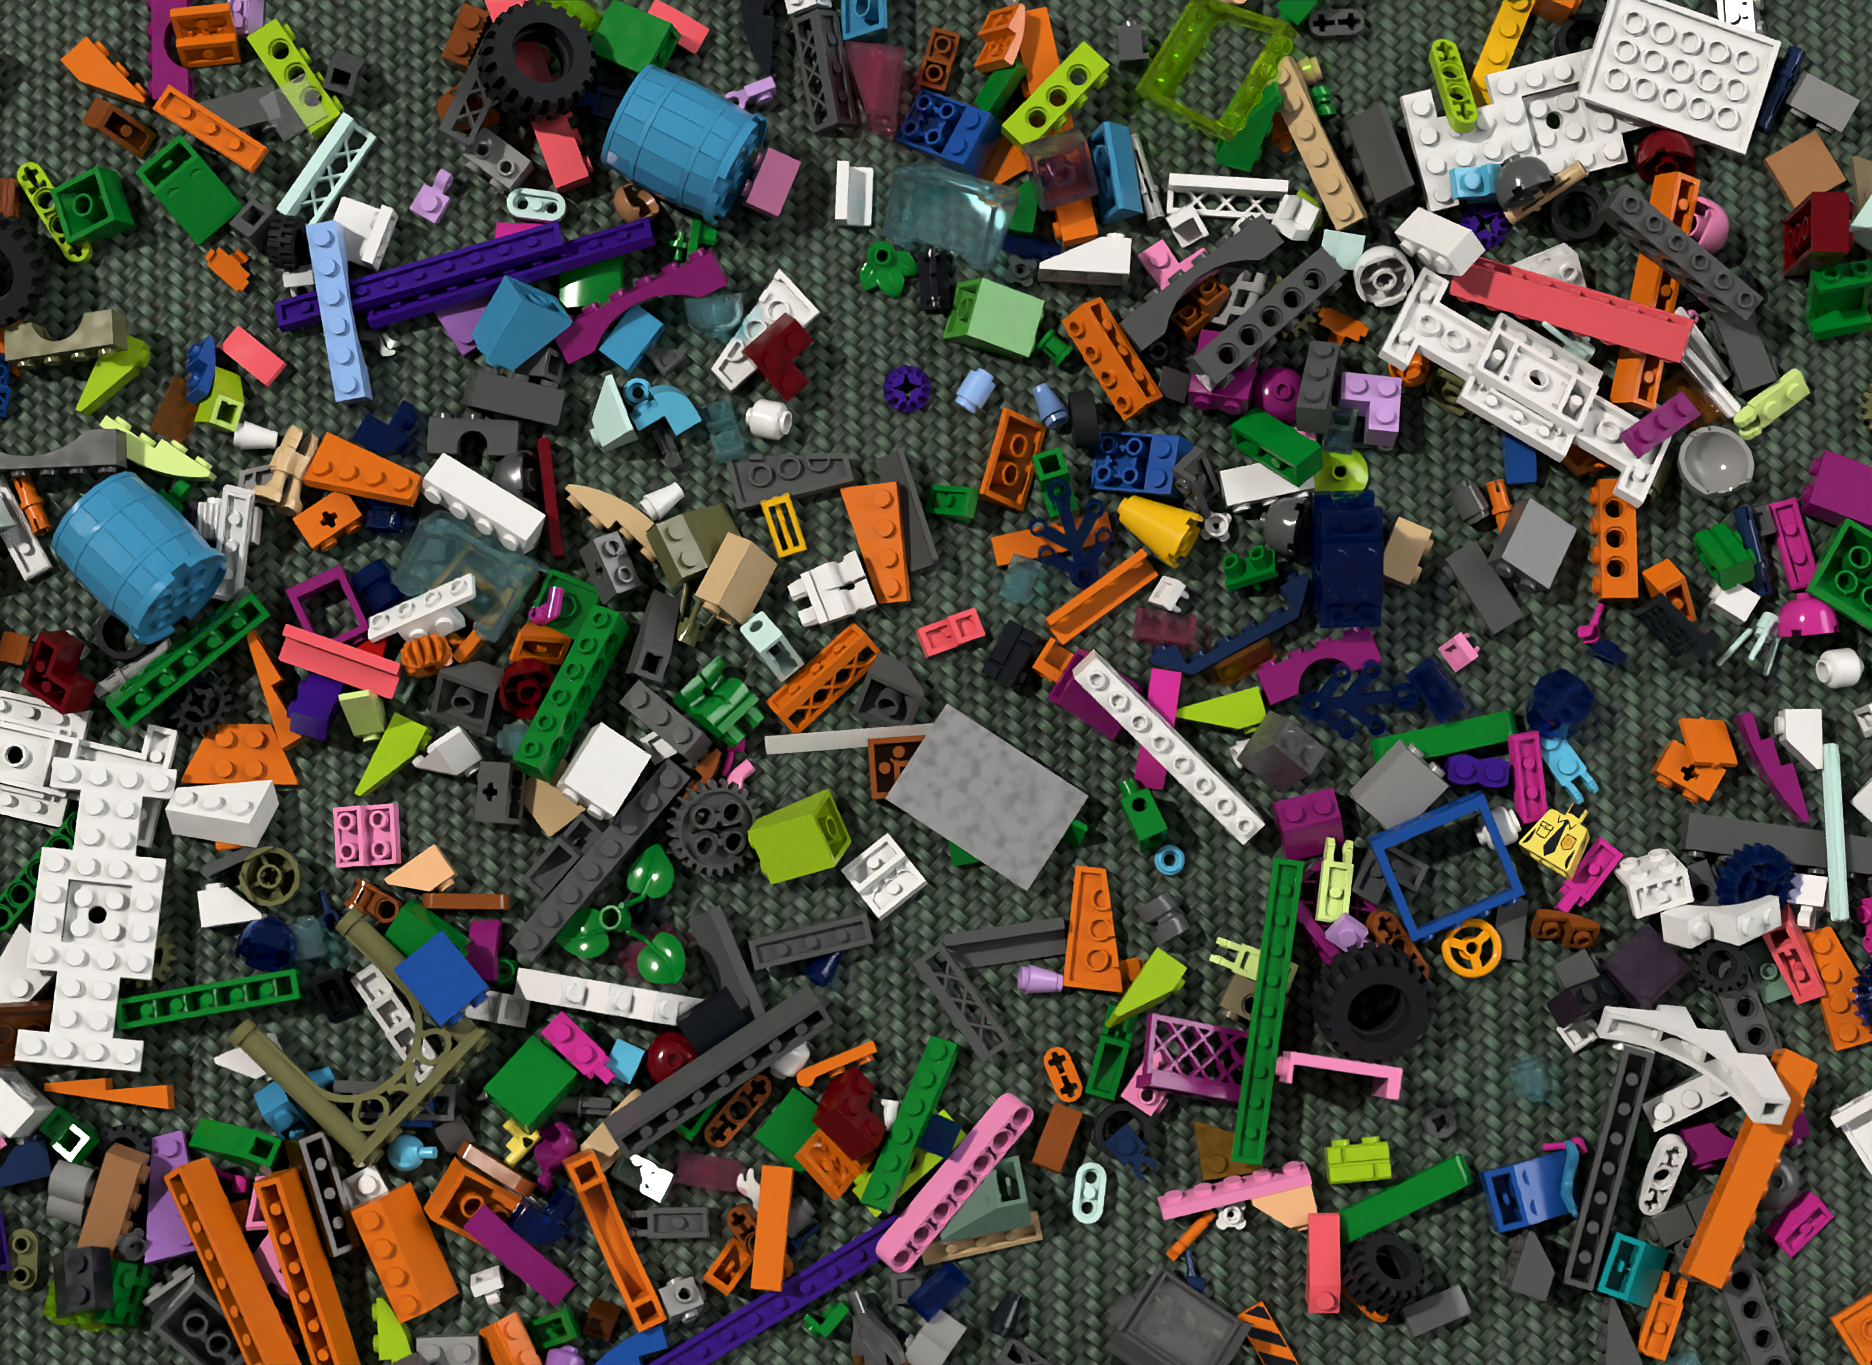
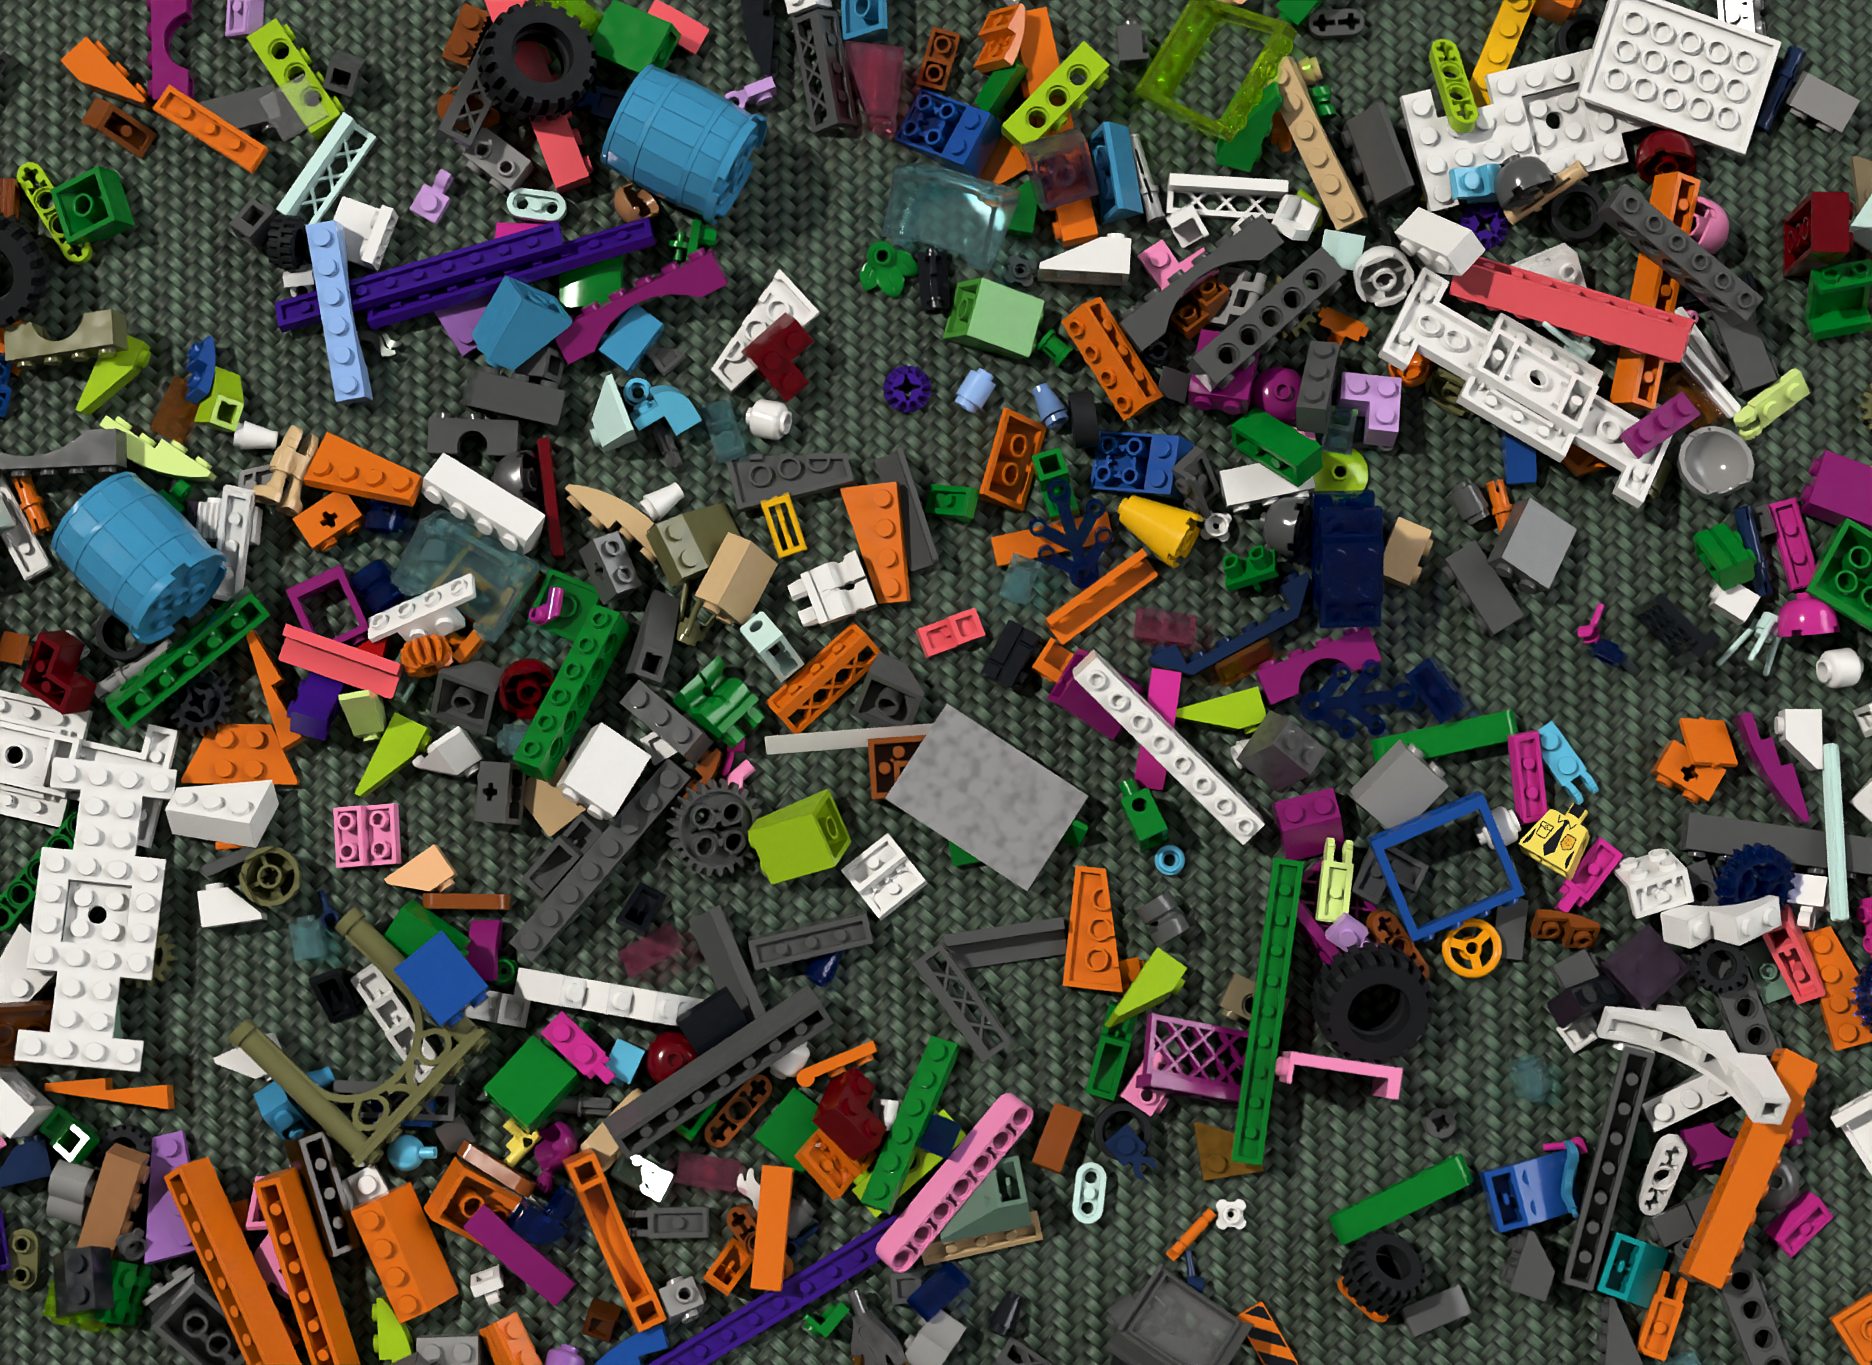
green brick [116,969,306,1030] -> none
green slope [135,134,243,246] -> none
orange slope [170,3,242,68] -> none
green slope [189,1118,286,1175] -> none
orange piece [205,247,250,292] -> none
dark pink hand [212,1165,250,1193] -> none
coral slope [219,325,287,387] -> none
clear blue cylinder [235,916,298,972] -> none
dark orange piece [344,877,404,925] -> none
clear blue brick [352,400,418,456] -> none
orange slope [509,620,572,665] -> none
green slope [526,1305,581,1351] -> none
green plant [555,844,686,984] -> none
clear light blue cylinder [684,291,743,338] -> none
bright pink brick [740,147,801,219] -> none
white panel [835,161,873,227] -> none
clear blue axle [1002,234,1062,260] -> none
lavender cone [1017,964,1063,994] -> none
orange beam [1043,1047,1083,1102] -> none
white tile [1148,576,1189,613] -> none
bright pink plate [1157,1161,1312,1220] -> none
yellowish green hinge [1209,937,1299,994] -> none
light nougat slope [1249,1185,1318,1231] -> none
coral slope [1305,1213,1341,1313] -> none
lime brick [1324,1136,1392,1184] -> none
bright pink tile [1438,632,1480,673] -> none
dark purple brick [1443,755,1510,790] -> none
clear blue brick [1525,668,1594,740] -> none
orange brick [1589,479,1638,602] -> none
orange slope [1642,558,1697,623] -> none
medium nougat tile [1763,130,1846,210] -> none

